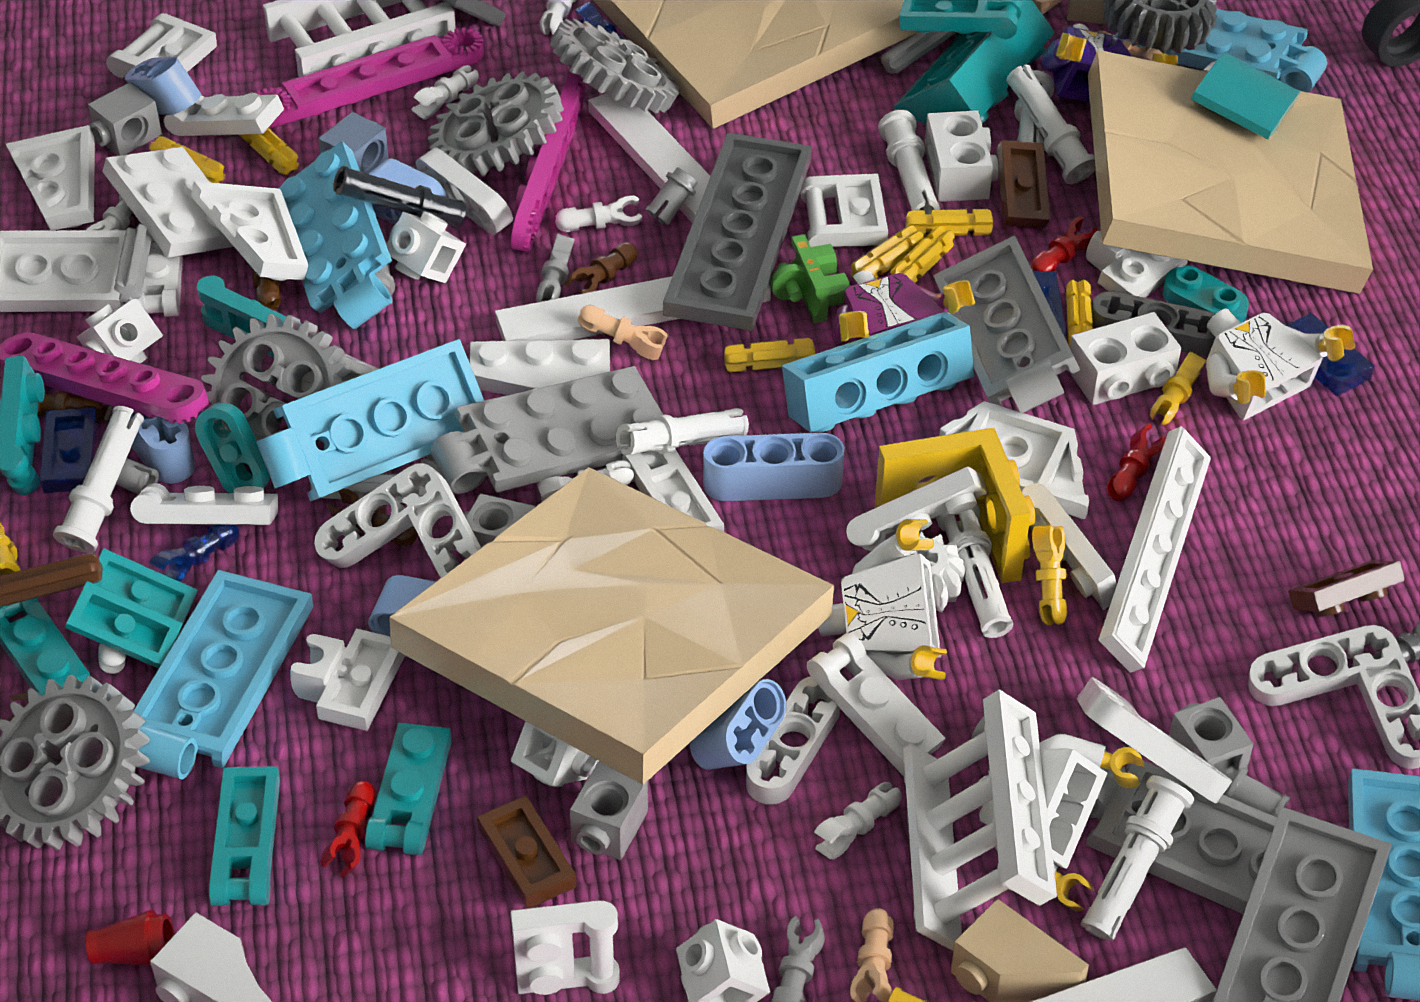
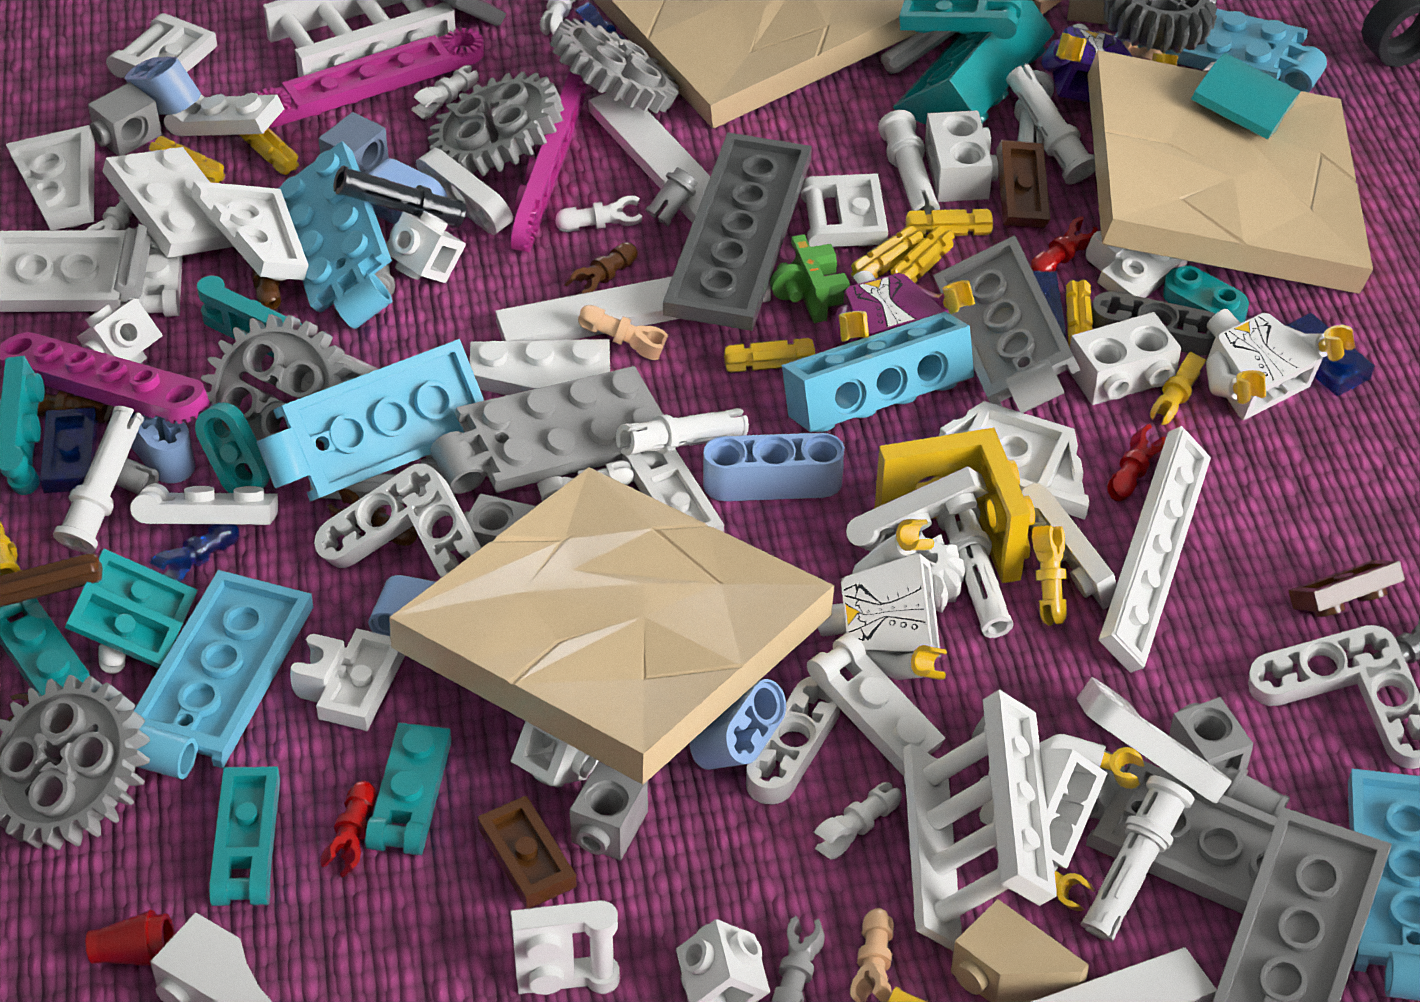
light grey piece [536,234,575,302] -> none

